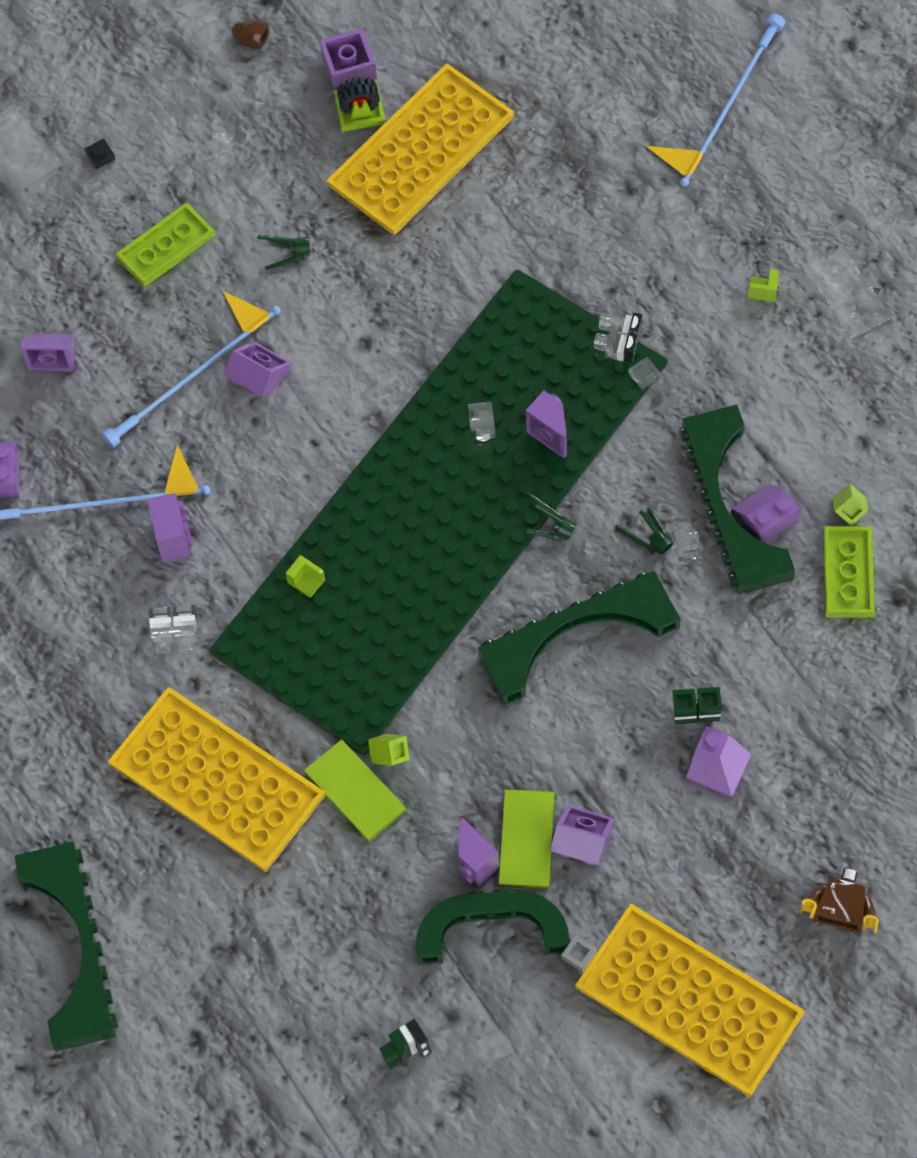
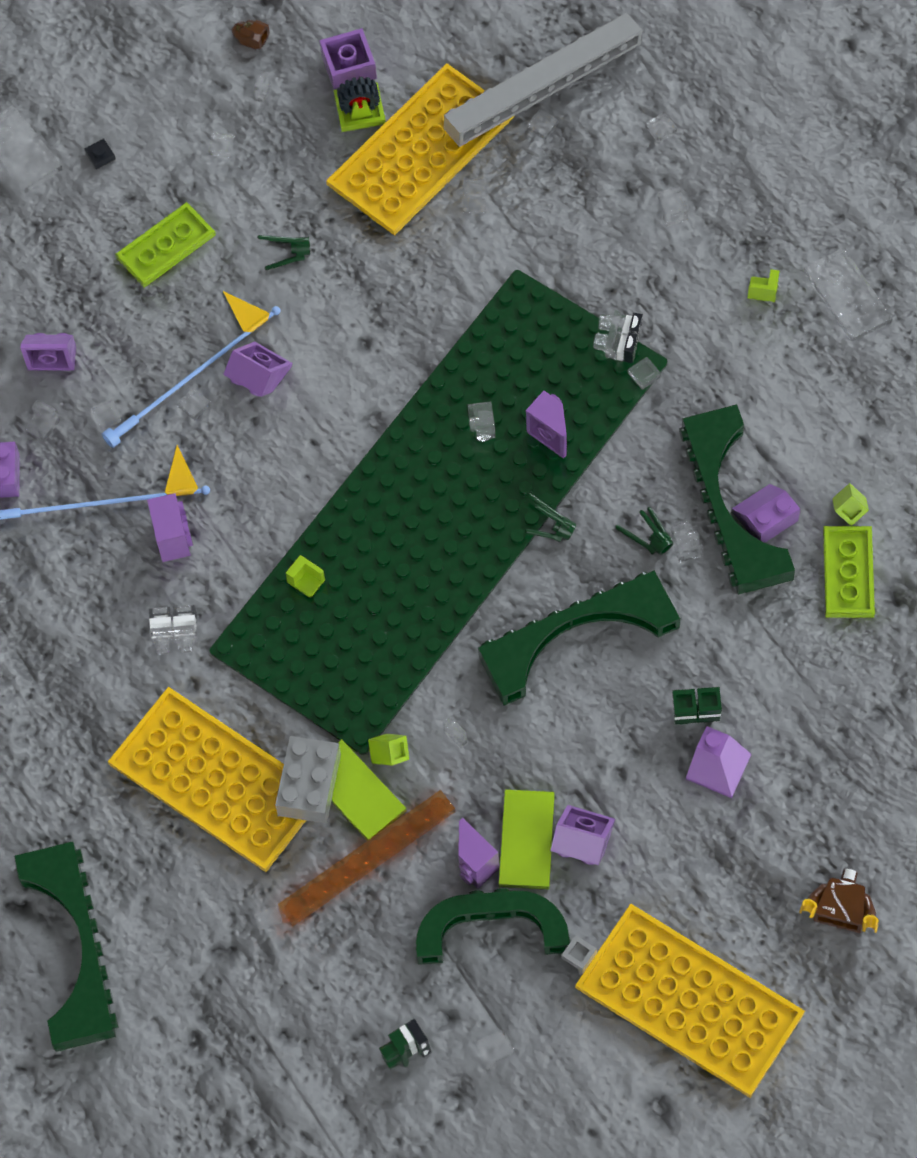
piece [646,13,786,187] -> none
none -> light grey brick [275,736,341,823]
none -> clear orange plate [278,790,456,926]
none -> light grey brick [444,13,642,147]

